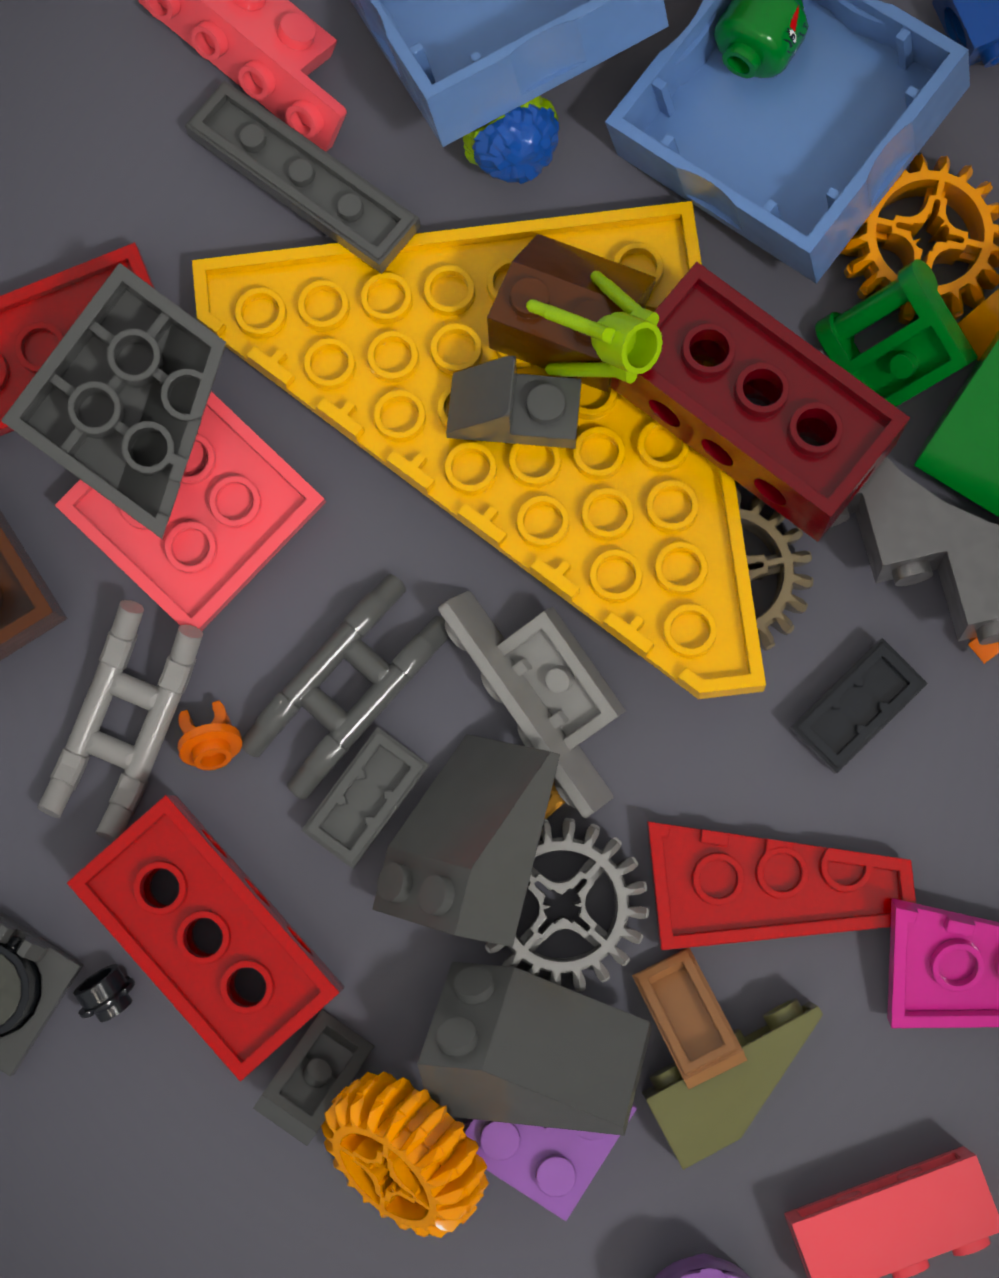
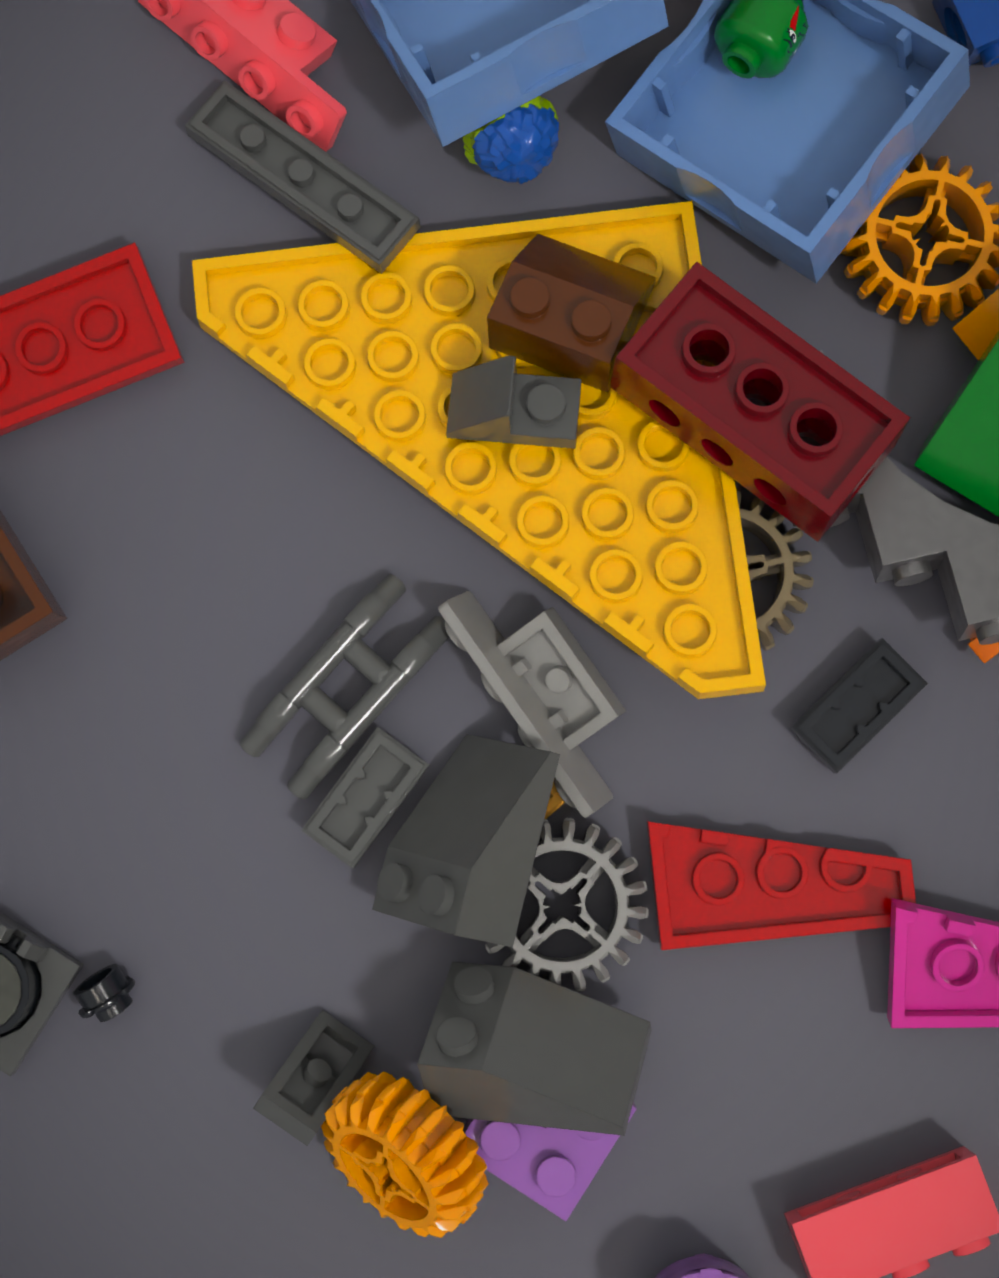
dark grey wedge [1,263,226,539] -> none
light grey piece [37,600,203,842] -> none
coral plate [55,391,326,631] -> none
red brick [67,795,345,1082] -> none
orange plate [177,700,242,770] -> none
lime plant [526,270,663,384] -> none
medium nougat tile [632,948,747,1090] -> none
olive slope [642,998,823,1170] -> none
green plate [815,259,978,407] -> none

